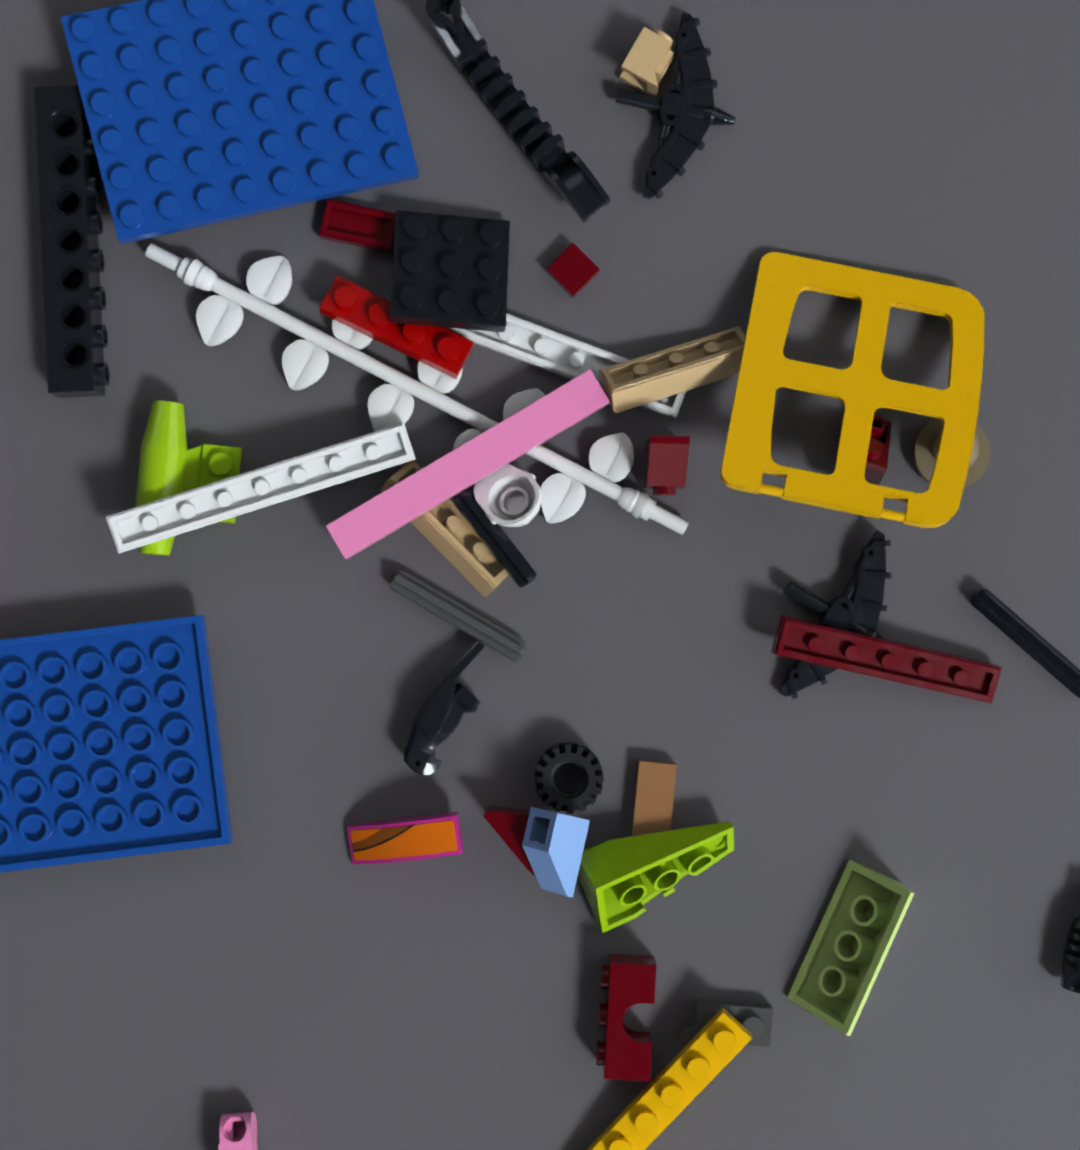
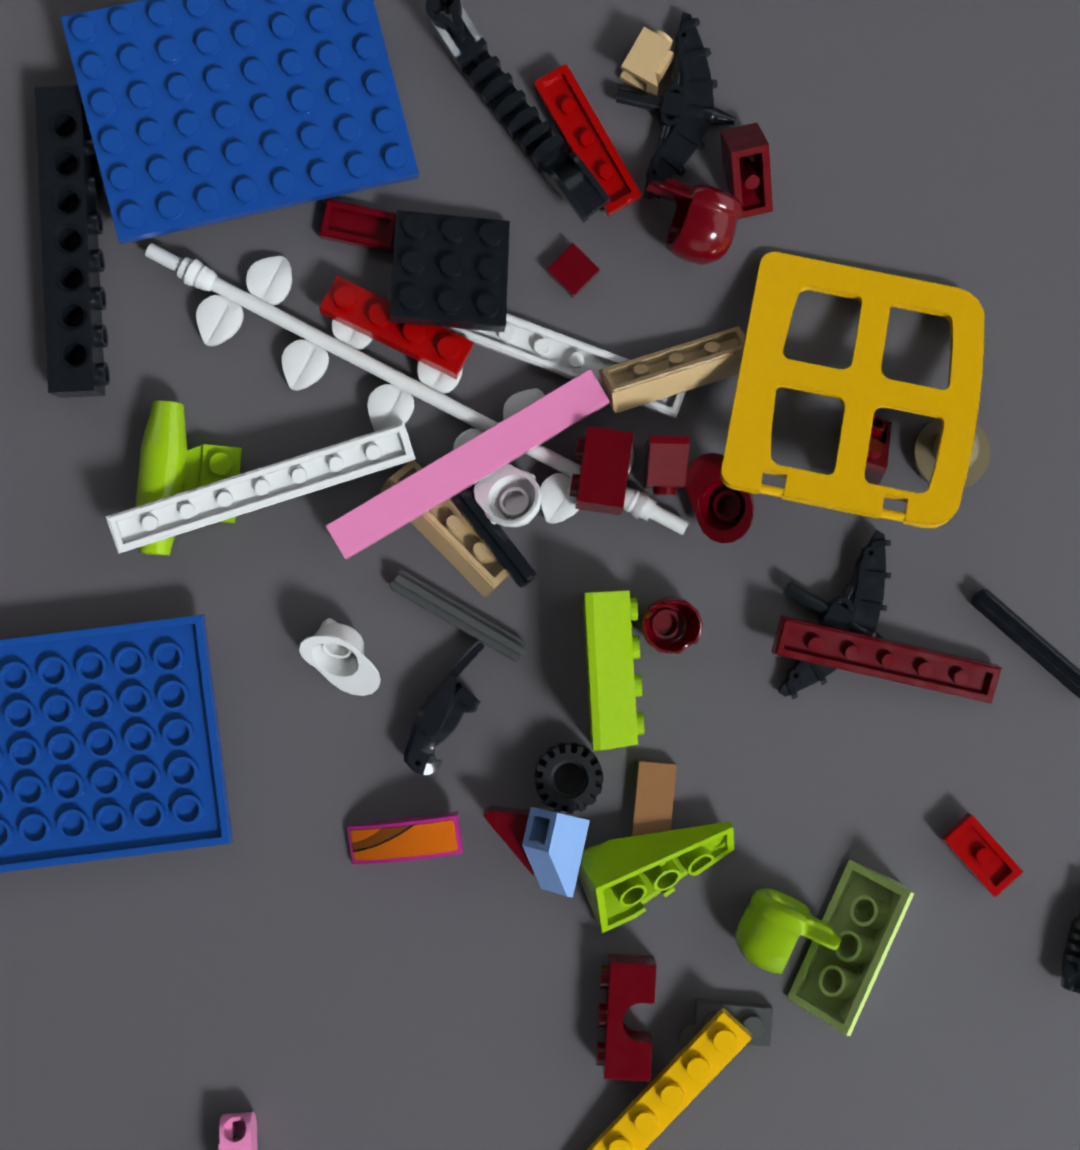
none -> white piece [299,618,381,696]
none -> red plate [533,64,642,217]
none -> dark red brick [569,426,634,515]
none -> lime slope [582,590,645,751]
none -> dark red hair [641,596,703,654]
none -> dark red piece [646,179,743,265]
none -> dark red piece [685,452,754,544]
none -> dark red slope [720,122,773,219]
none -> lime piece [736,887,841,974]
none -> red plate [941,813,1023,897]

